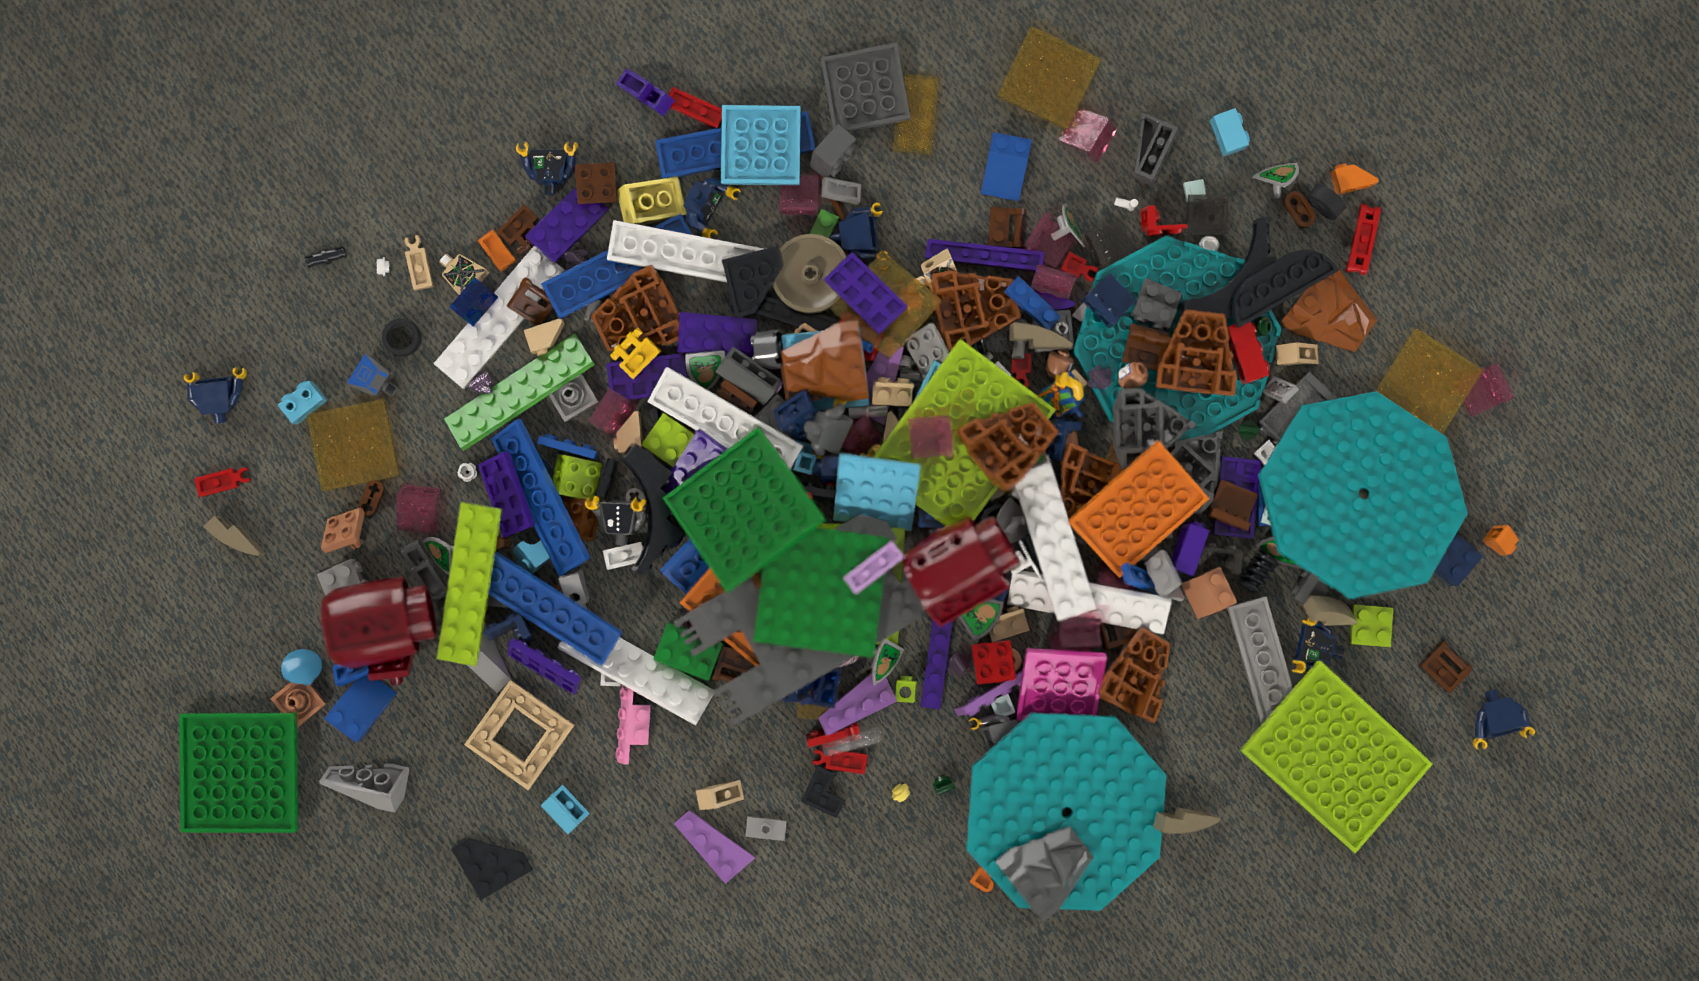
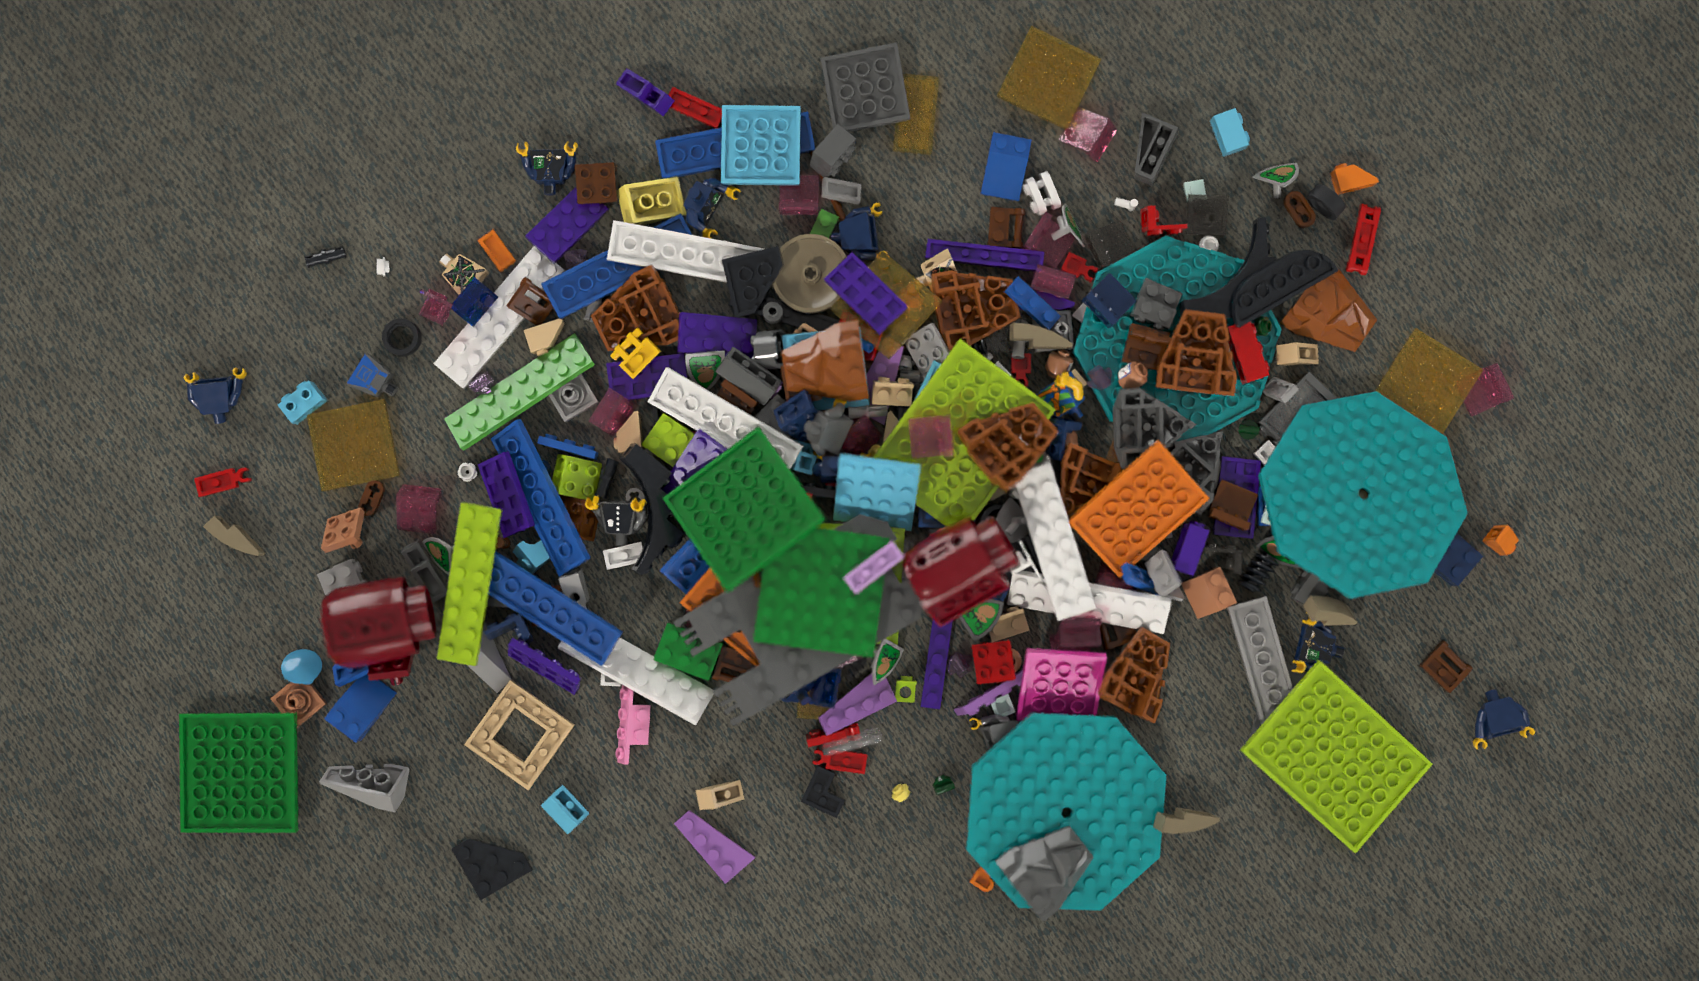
tan plate [405,235,434,291] -> none
reddish brown plate [497,204,539,255] -> none
light grey plate [745,816,787,841] -> none
lime plate [1350,605,1393,647] -> none
none -> clear pink bracket [419,288,453,326]
none -> dark grey brick [763,302,783,324]
none -> white brick [1022,171,1061,216]

